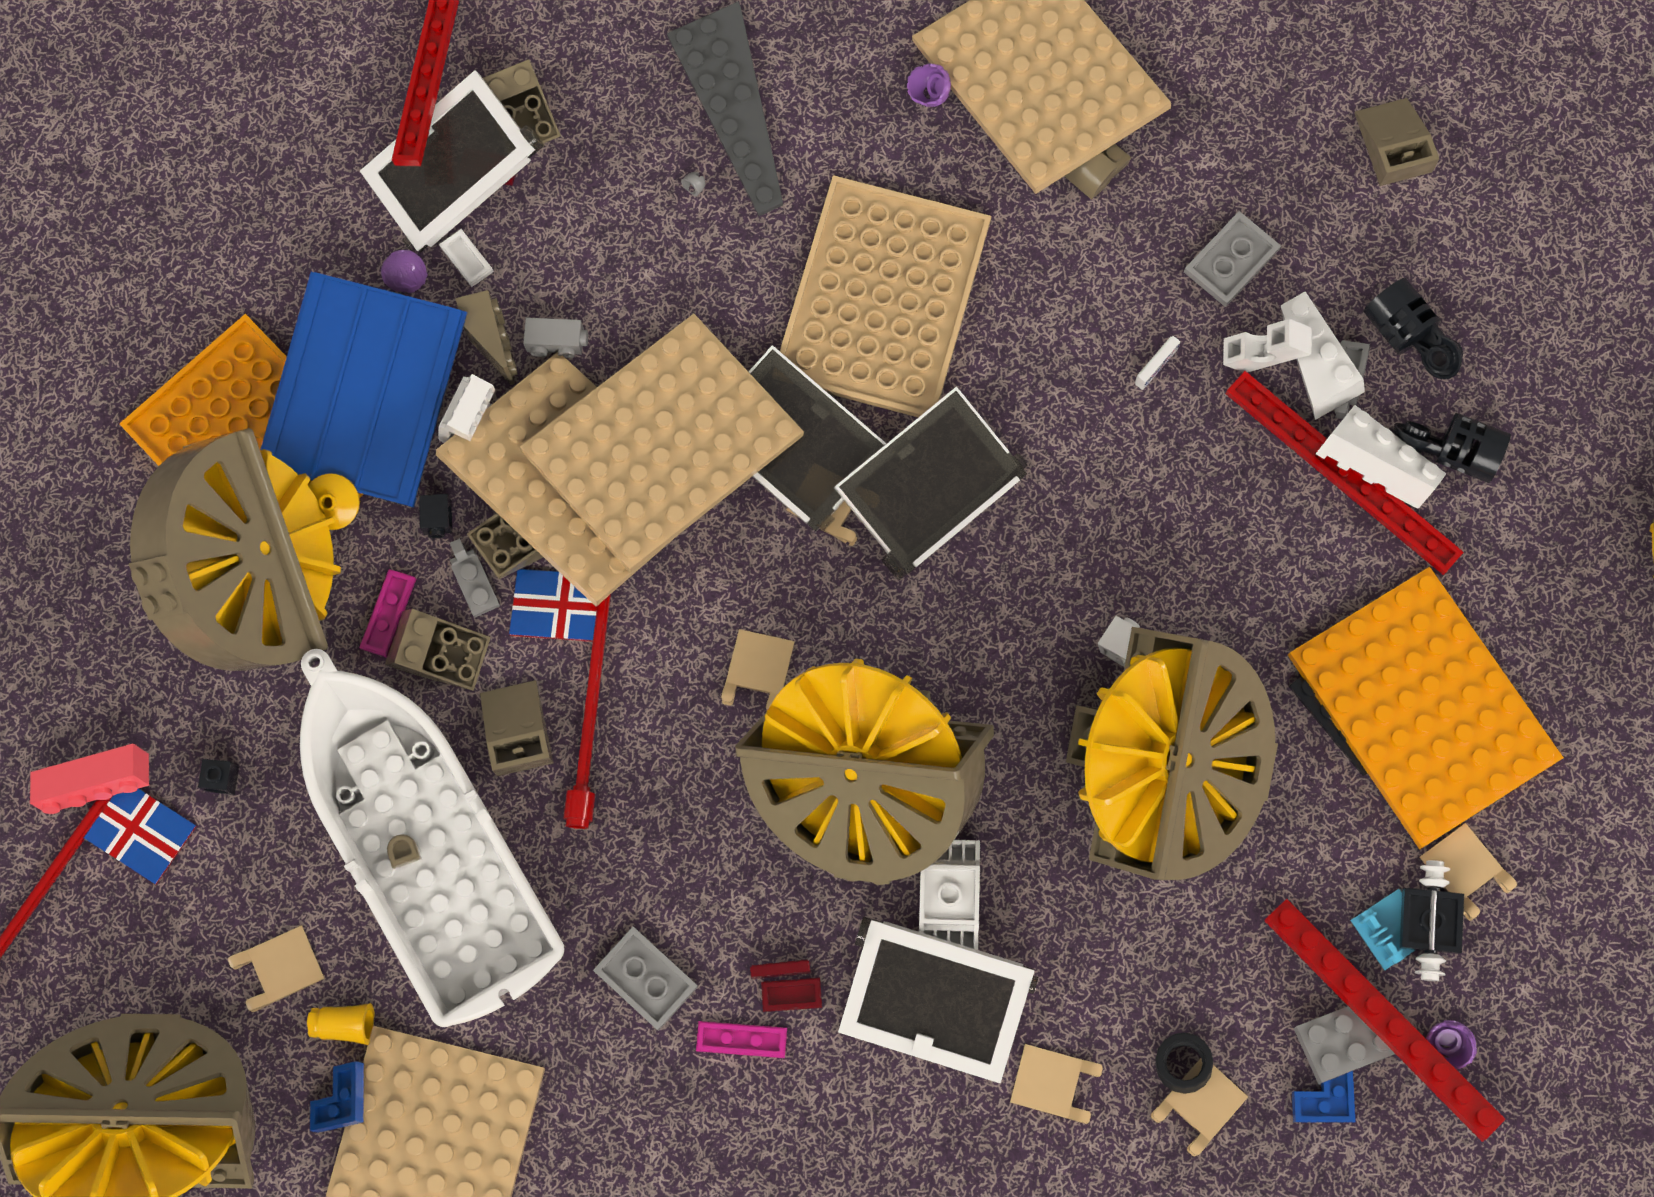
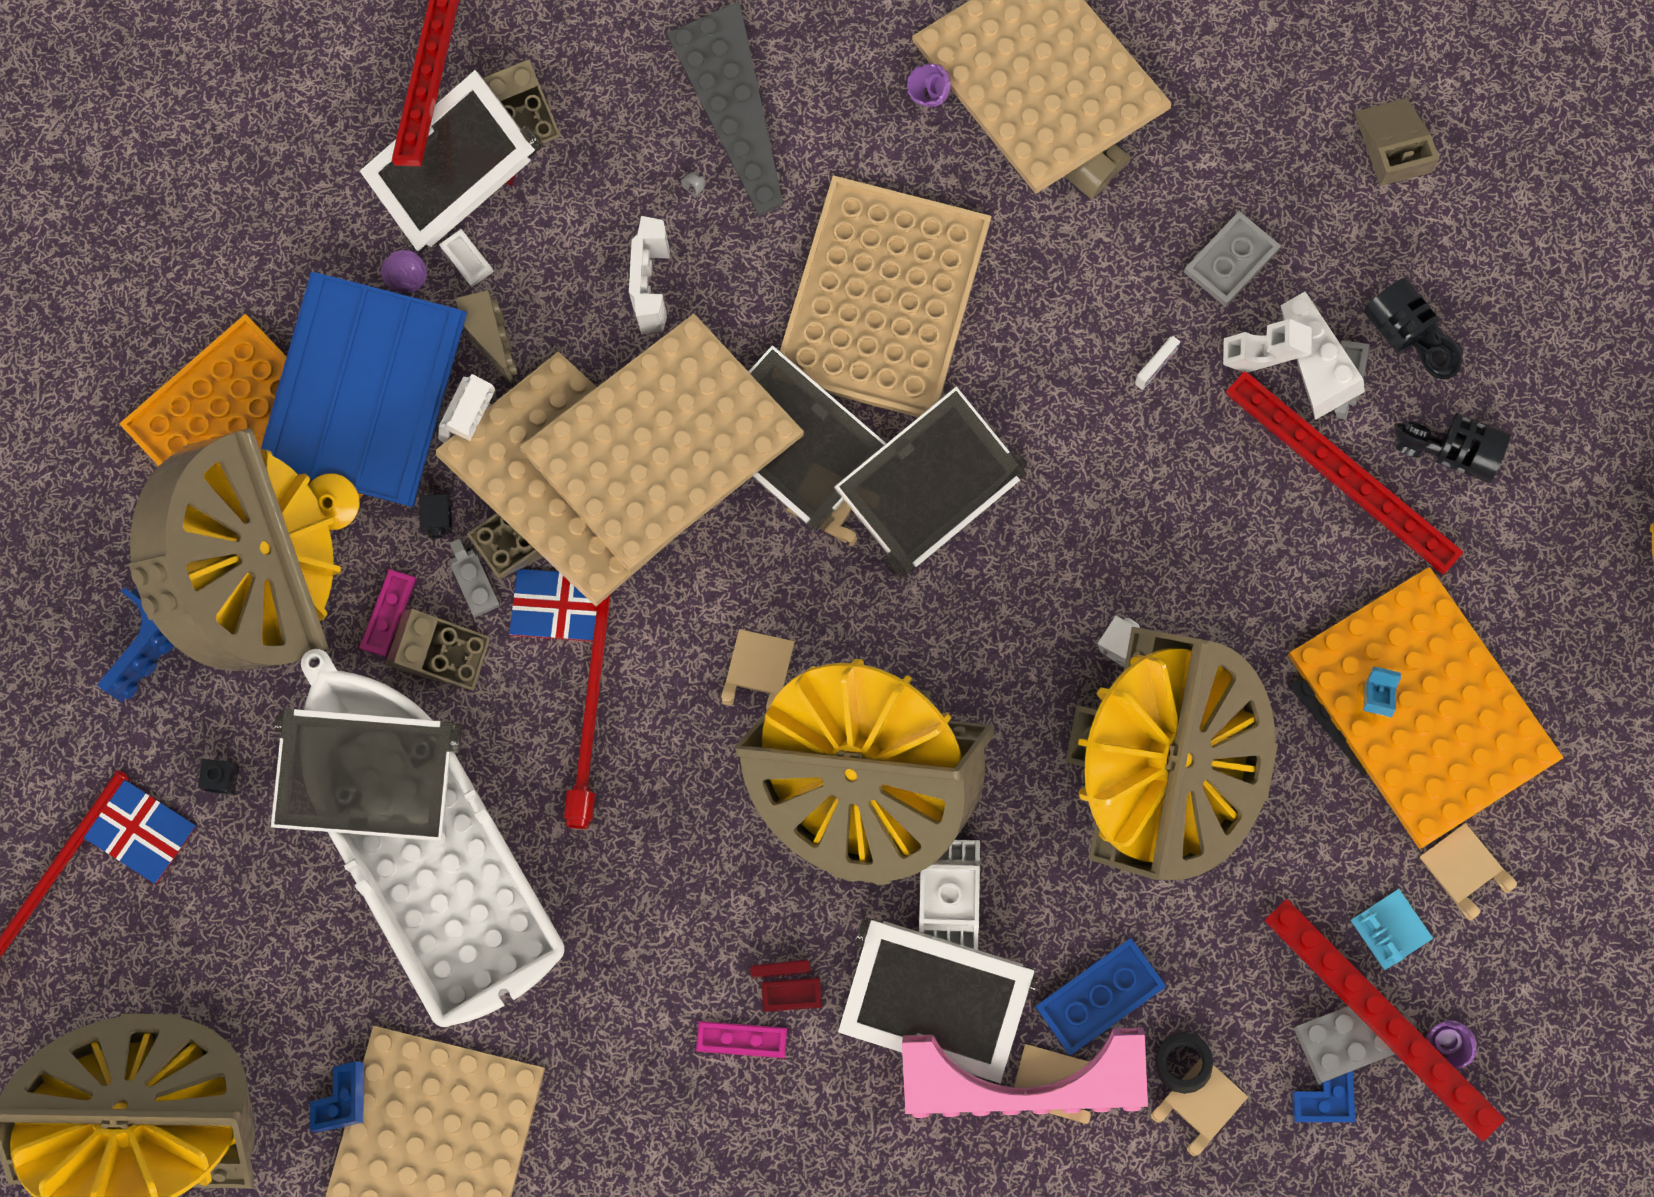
coral brick [30,744,149,814] -> none
tan flag [228,925,325,1012] -> none
yellow plant [307,1003,375,1045] -> none
dark tan tile [387,834,422,869] -> none
dark tan slope [480,680,554,776] -> none
light grey brick [523,318,588,358] -> none
light grey plate [593,927,699,1031] -> none
white wedge [1316,405,1446,509] -> none
black plate [1400,860,1464,981] -> none
none -> blue bracket [97,587,174,702]
none -> clear smoke door [271,709,462,841]
none -> white plate [629,216,670,334]
none -> bright pink arch [902,1028,1148,1118]
none -> blue plate [1035,938,1166,1056]
none -> dark azure bracket [1363,667,1401,717]

